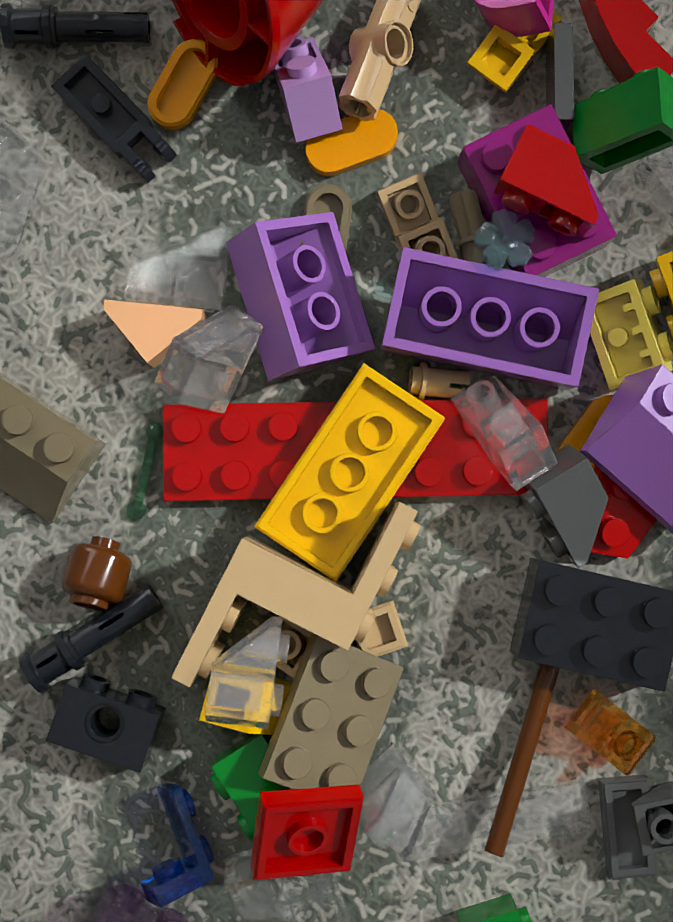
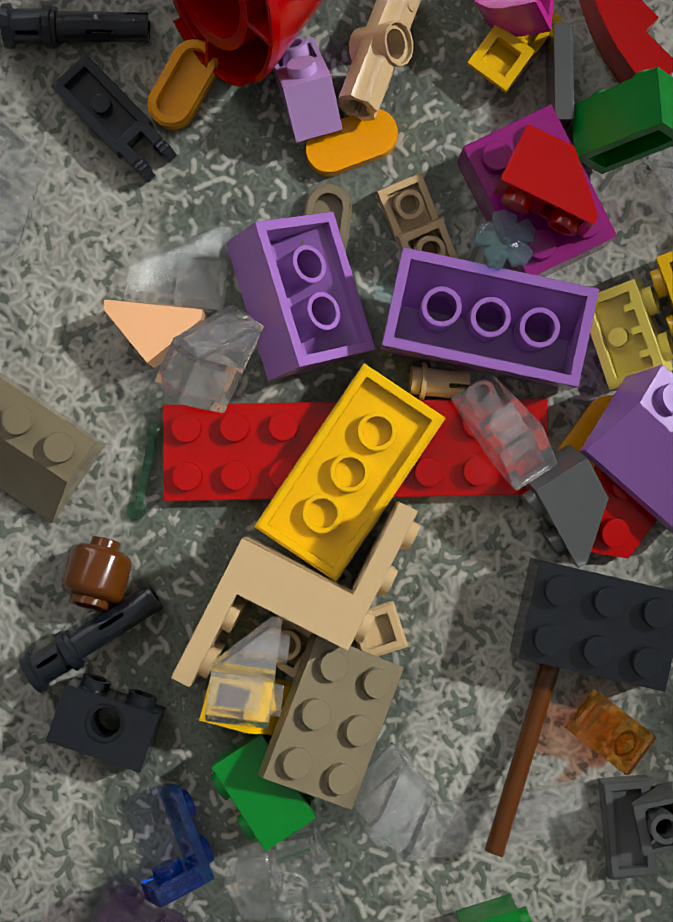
red tile [250,784,364,880] -> none
dark tan axle [449,190,495,266] -> none

